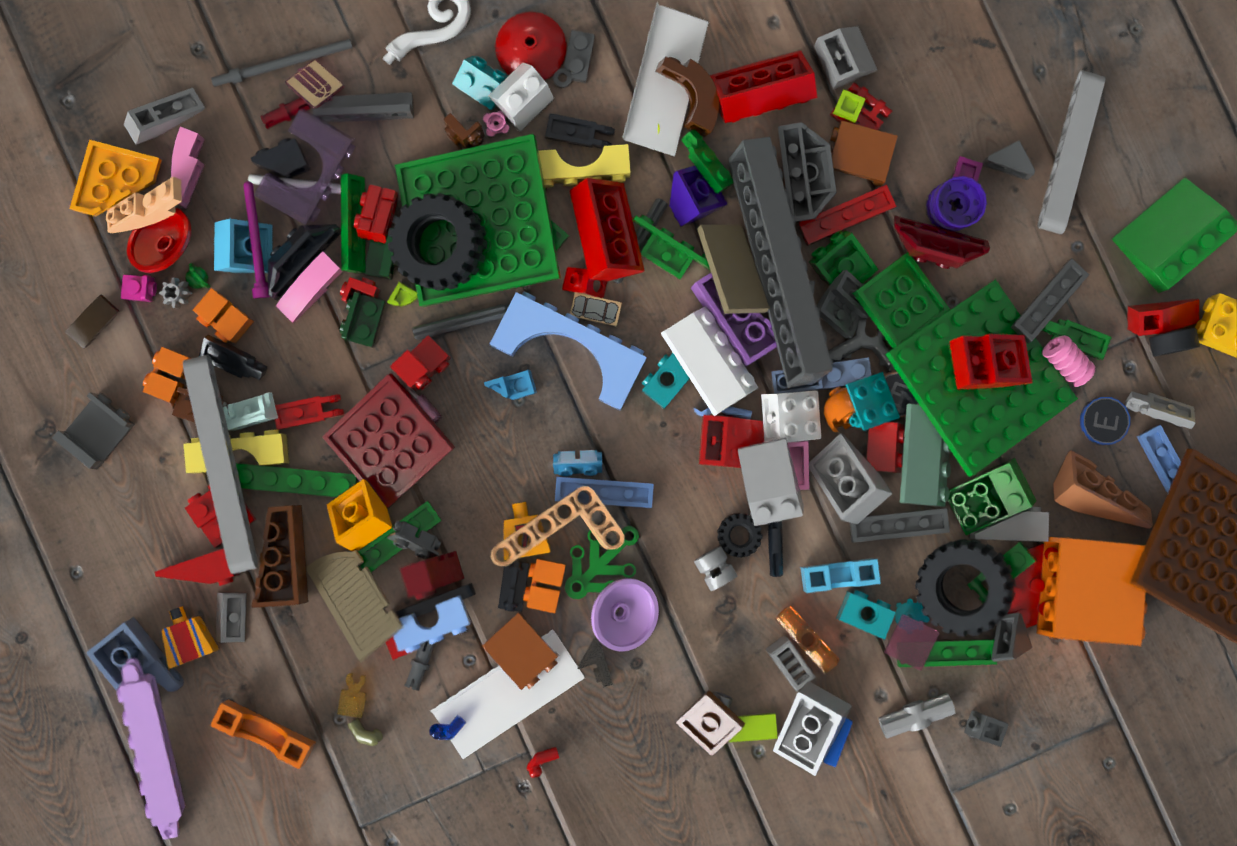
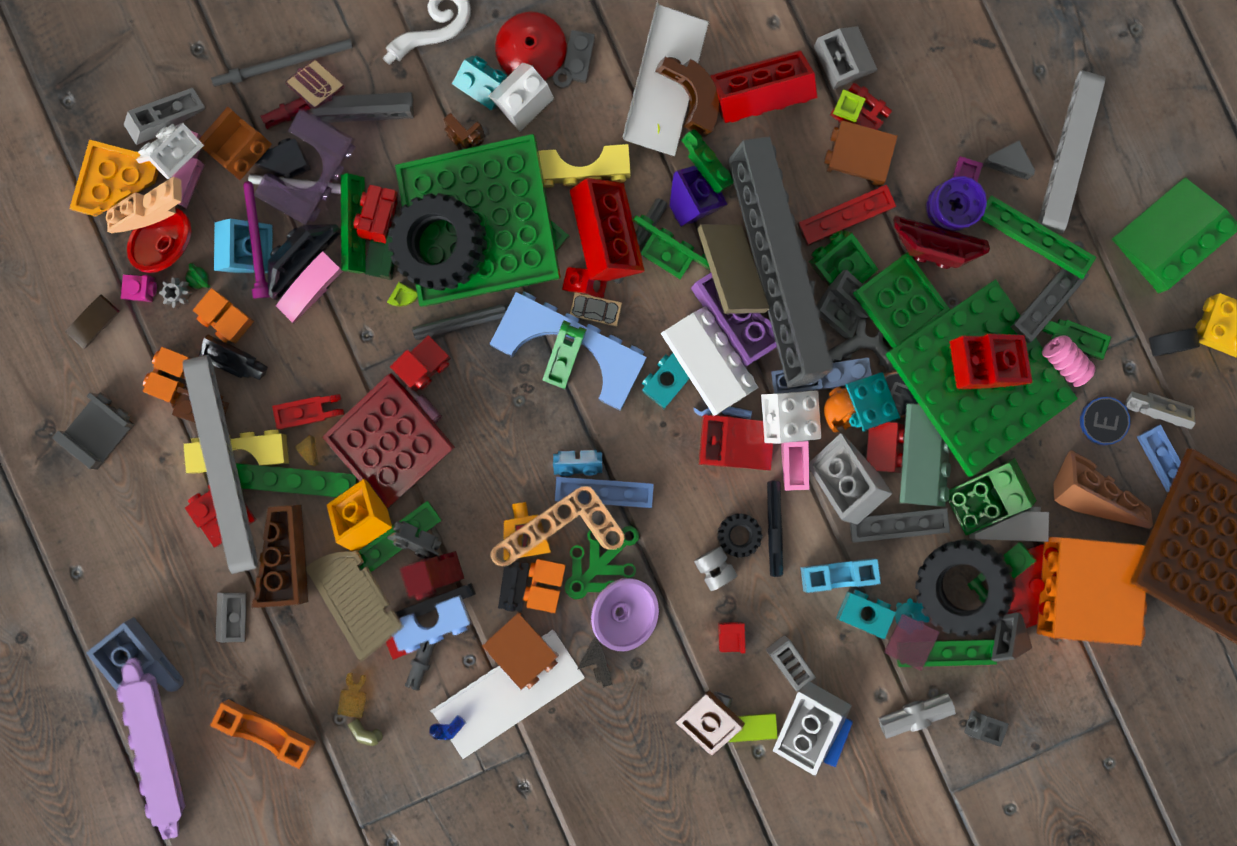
red slope [154,548,240,586] -> none
torso [162,606,219,669] -> none
light aqua hinge [223,392,278,431] -> none
dark green bracket [339,291,386,348] -> none
red bracket [340,277,381,303] -> none
bright pink plate [483,110,510,137] -> none
dark azure slope [484,370,537,400] -> none
red arm [527,747,559,778] -> none
black hinge [545,114,615,149] -> none
light grey slope [738,438,804,526] -> none
clear orange piece [775,605,840,674] -> none
dark grey wedge [778,122,837,222] -> none
red slope [1127,298,1200,336] -> none
none -> white bracket [136,123,204,179]
none -> dark orange panel [199,107,272,180]
none -> clear yellow slope [296,435,318,466]
none -> plate [542,321,587,389]
none -> red panel [718,622,746,653]
none -> green plate [980,195,1097,279]

